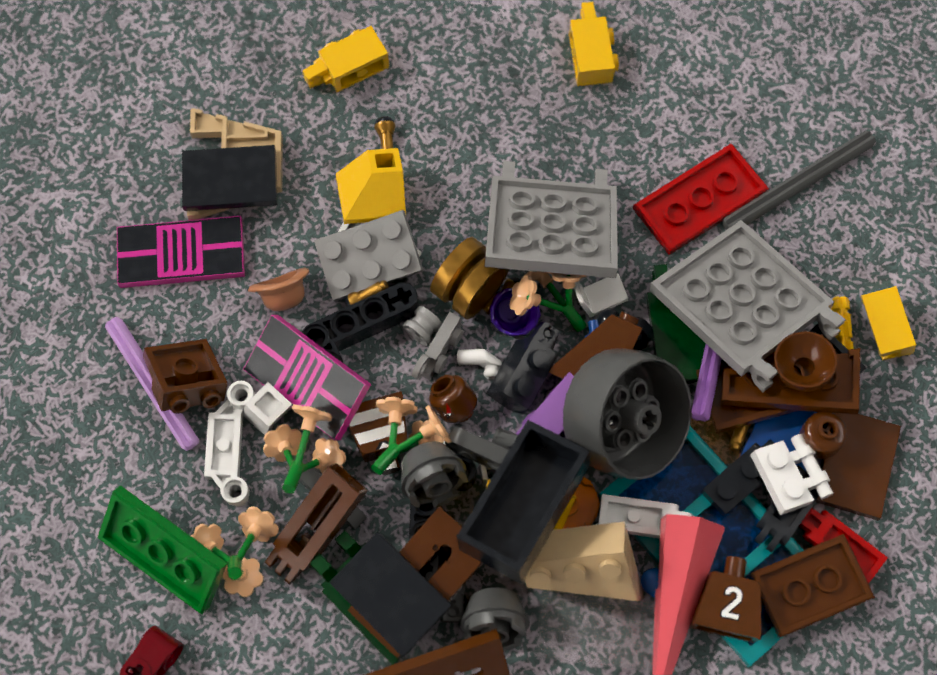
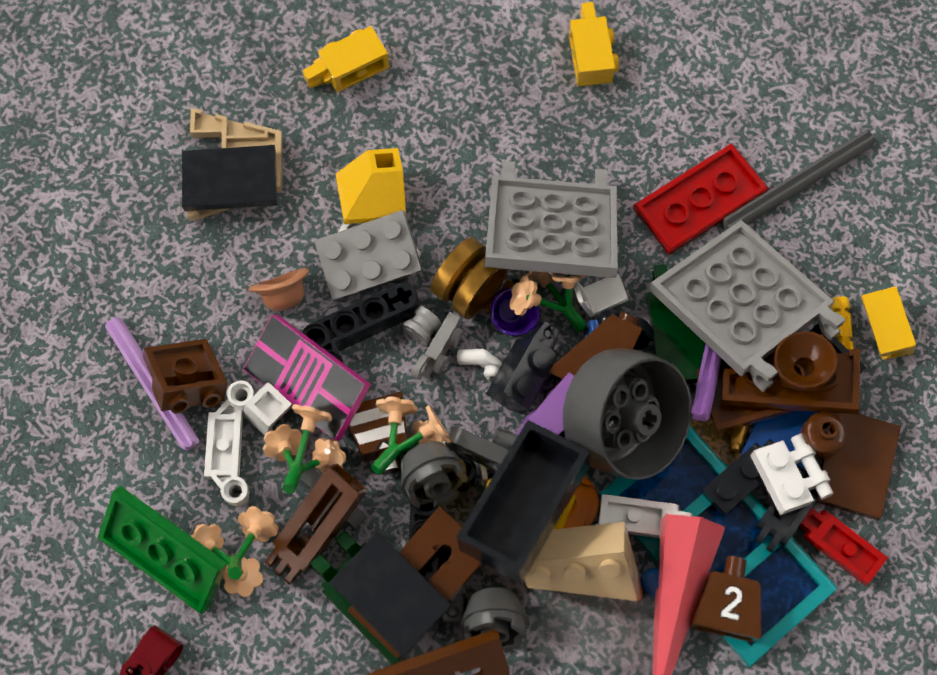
black tile [117,216,245,288] -> none
pearl gold piece [345,280,389,307] -> none
pearl gold piece [374,116,395,149] -> none
reddish brown head [429,375,478,423] -> none
reddish brown tile [749,534,875,638] -> none

